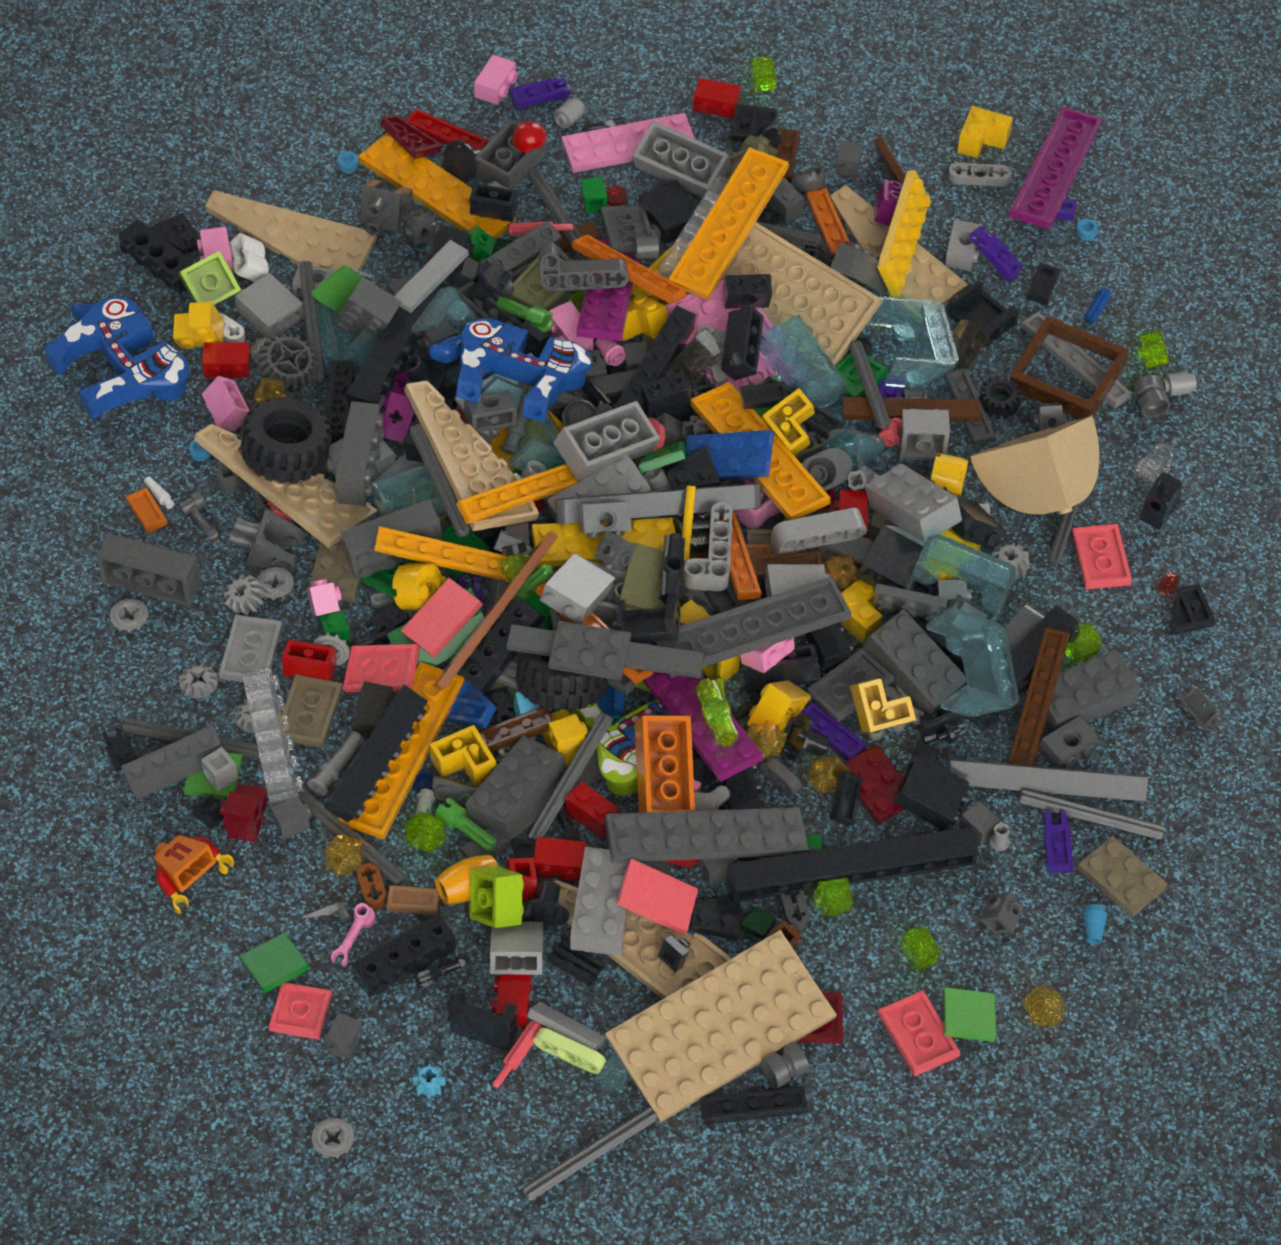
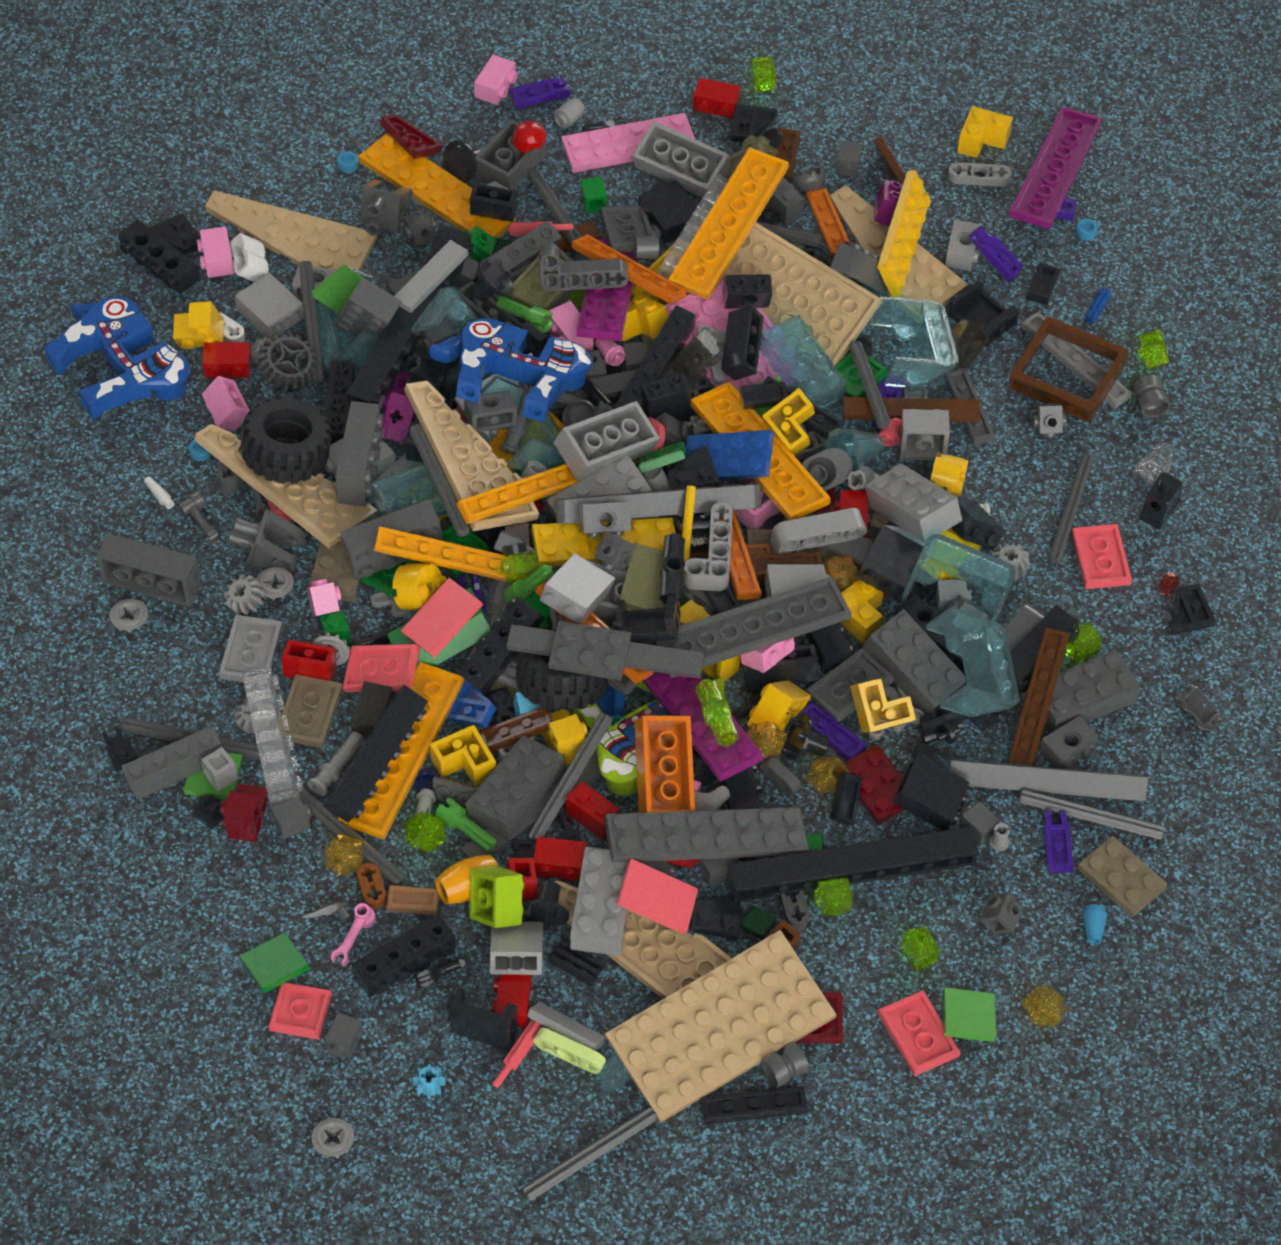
orange tile [126,487,168,534] -> none
orange torso [154,835,234,914] -> none
lime brick [178,251,241,305] -> none
light grey gear [179,663,218,698] -> none
clear yellow brick [254,378,289,404] -> none
black plate [364,600,410,636] -> none
red tile [406,109,489,150] -> none
dark orange tile [433,531,557,691] -> none
clear red tile [606,186,626,206] -> none
black tile [658,935,691,973] -> none
dark grey plate [874,584,948,623] -> none
tan brick [970,416,1099,515] -> none
black tyre [979,376,1021,419] -> none
light grey brick [1162,371,1196,397] -> none

